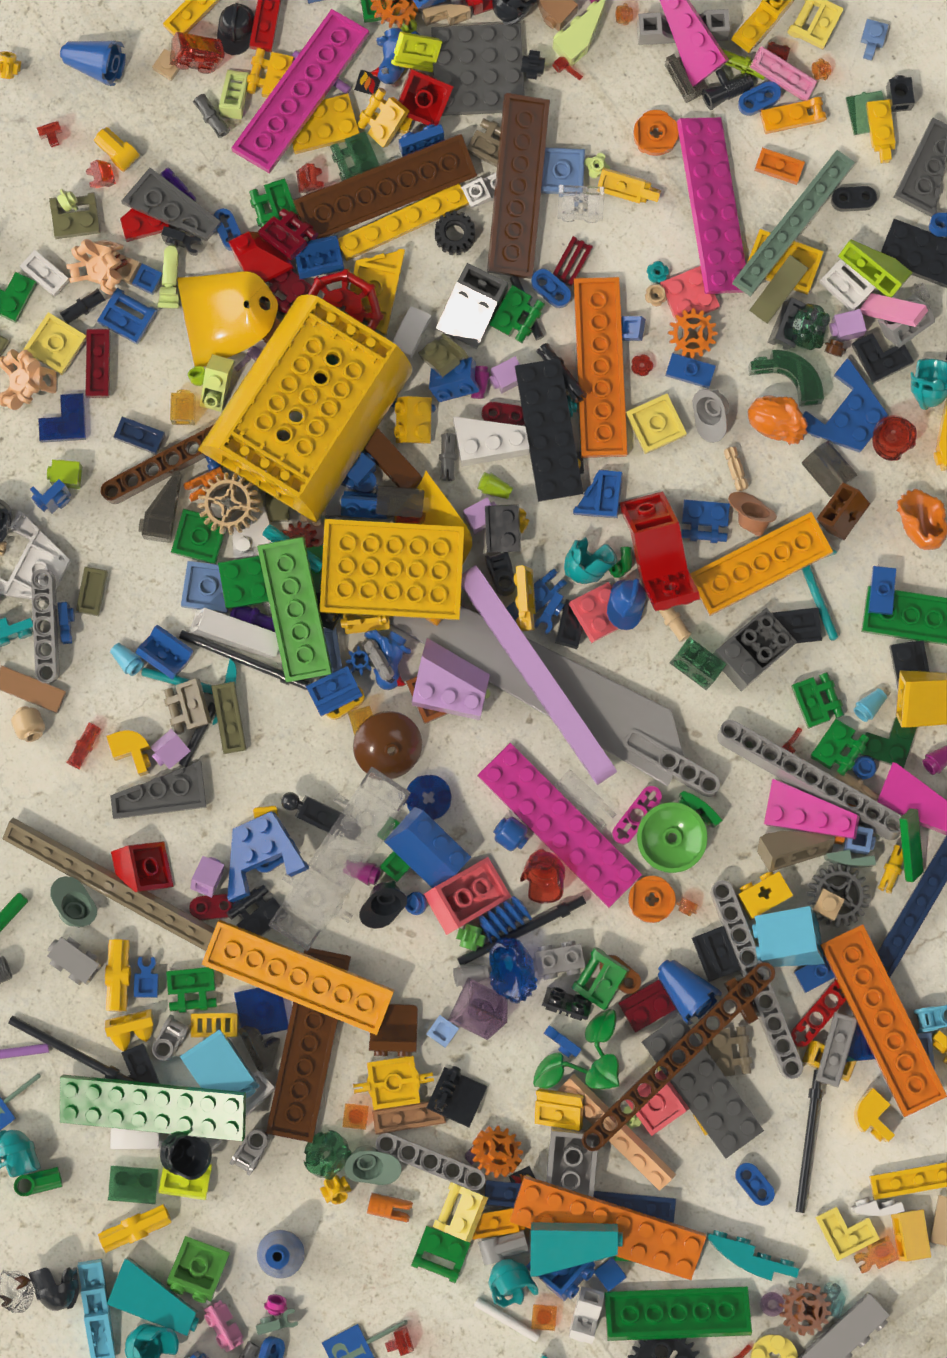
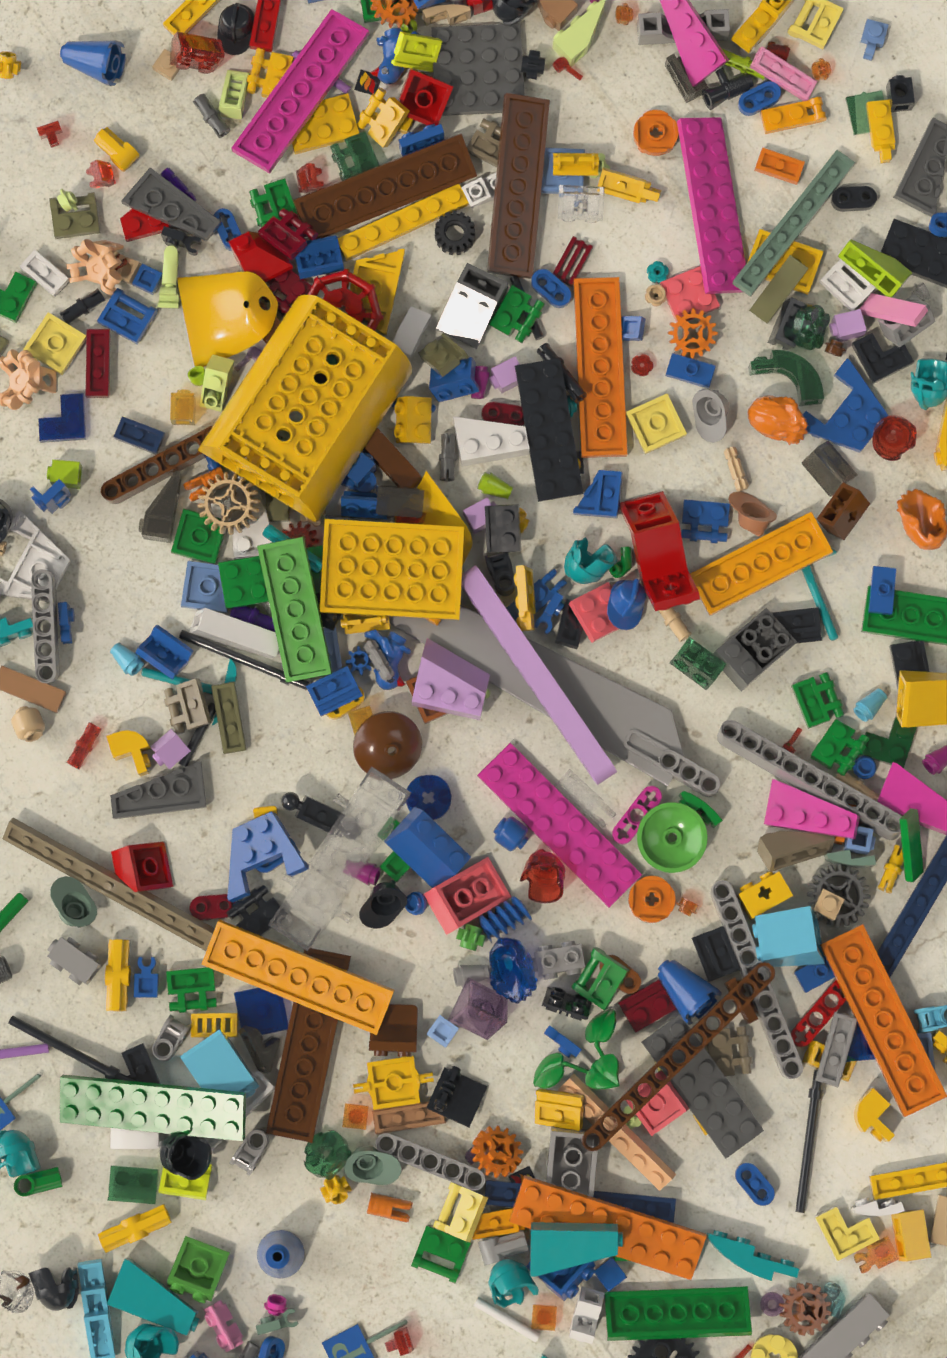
olive tile [76,567,108,616] -> none
yellow tile [105,1009,154,1052] -> none
lavender brick [190,856,224,898] -> none
black bar [457,896,586,965] -> none
none -> yellow hinge [553,153,599,176]

